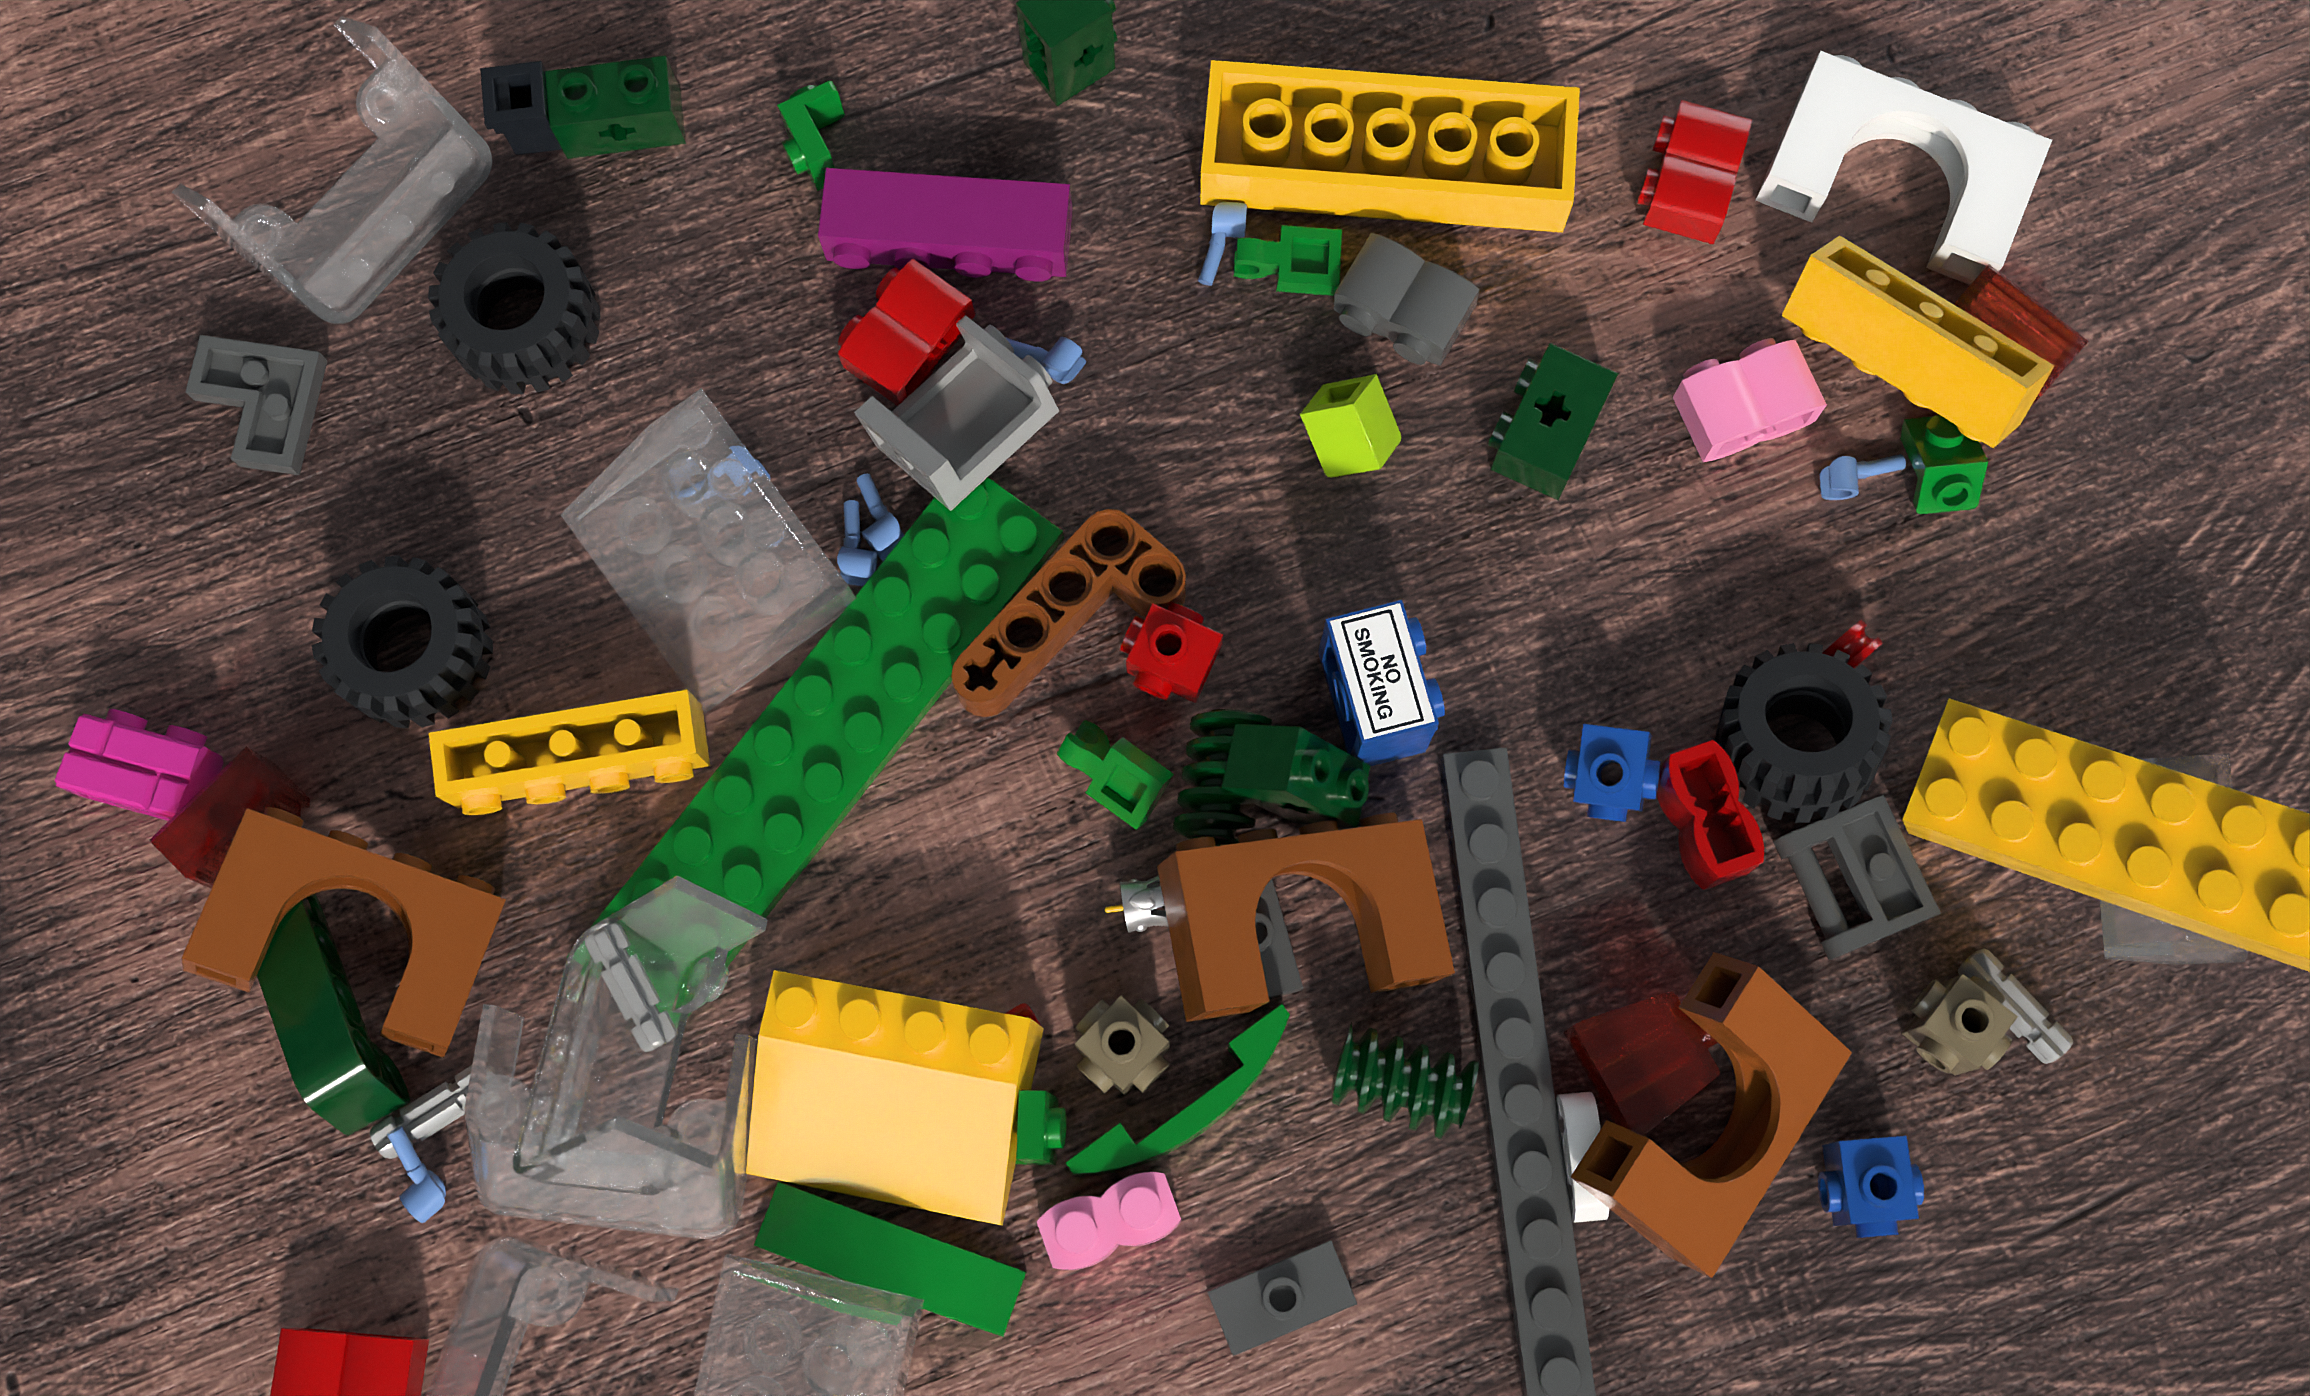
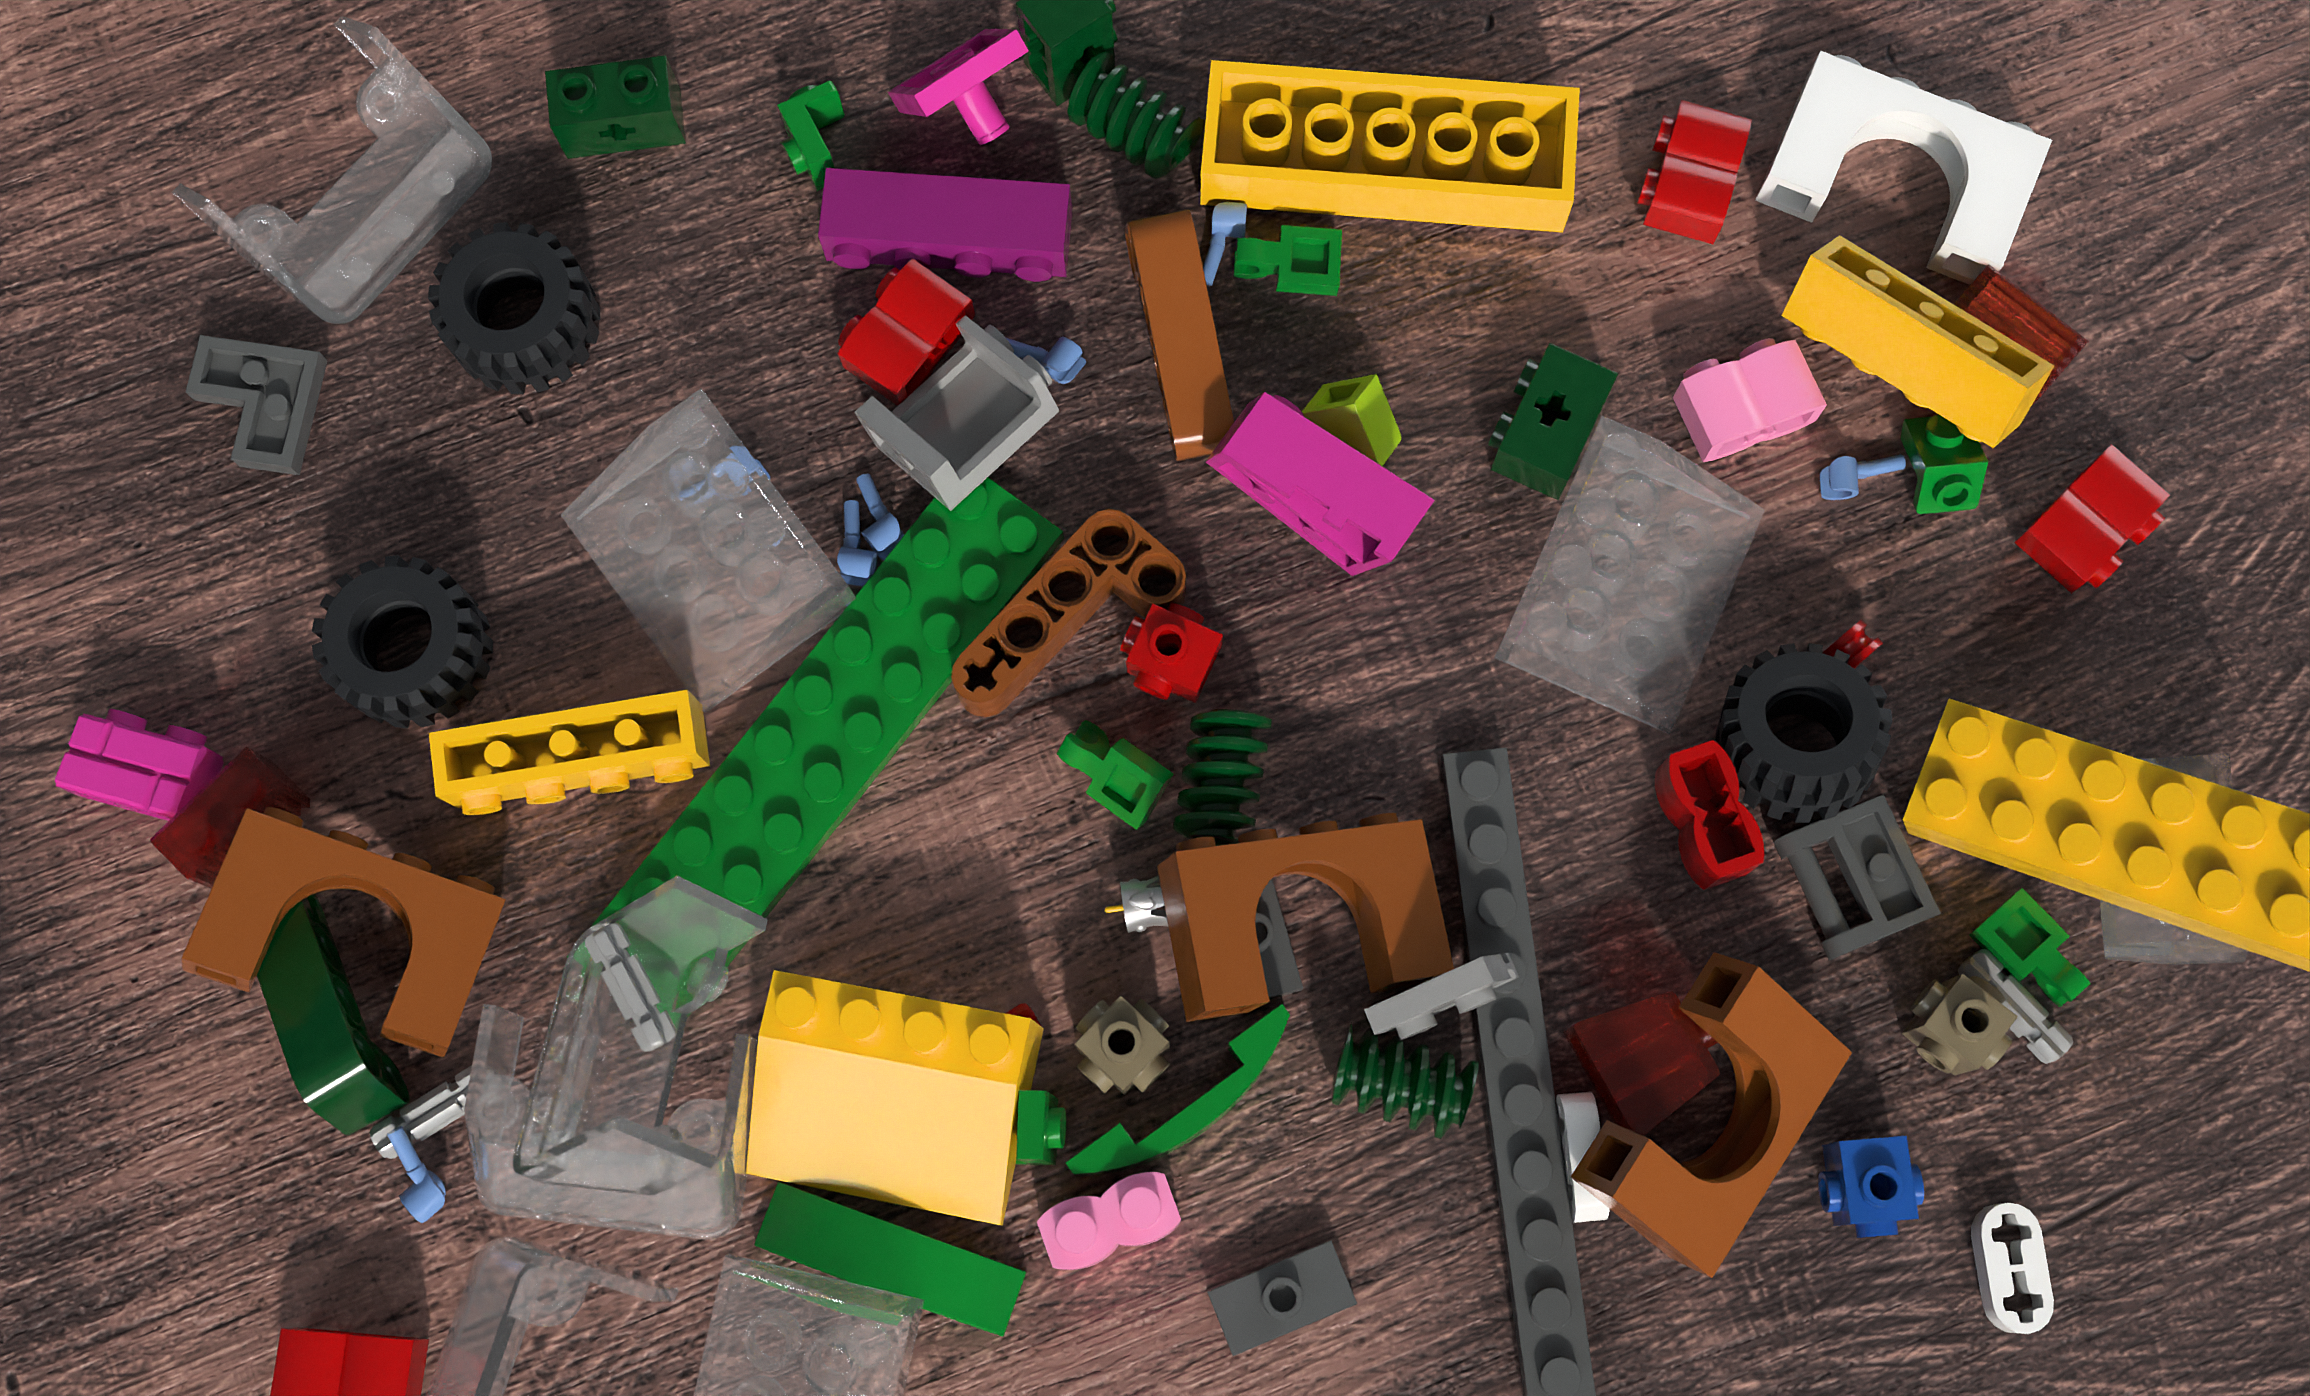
black brick [480,61,562,155] -> none
dark green brick [1222,724,1370,828] -> none
brick [1318,600,1445,767] -> none
dark grey brick [1334,233,1480,366] -> none
blue brick [1564,724,1661,822] -> none
none -> dark pink tile [888,29,1029,145]
none -> dark green piece [1067,51,1205,179]
none -> dark orange beam [1125,209,1234,461]
none -> dark pink wedge [1206,392,1435,576]
none -> light grey plate [1364,953,1519,1040]
none -> clear slope [1494,416,1765,734]
none -> green plate [1969,888,2091,1007]
none -> white beam [1971,1203,2054,1334]
none -> red brick [2014,444,2170,594]

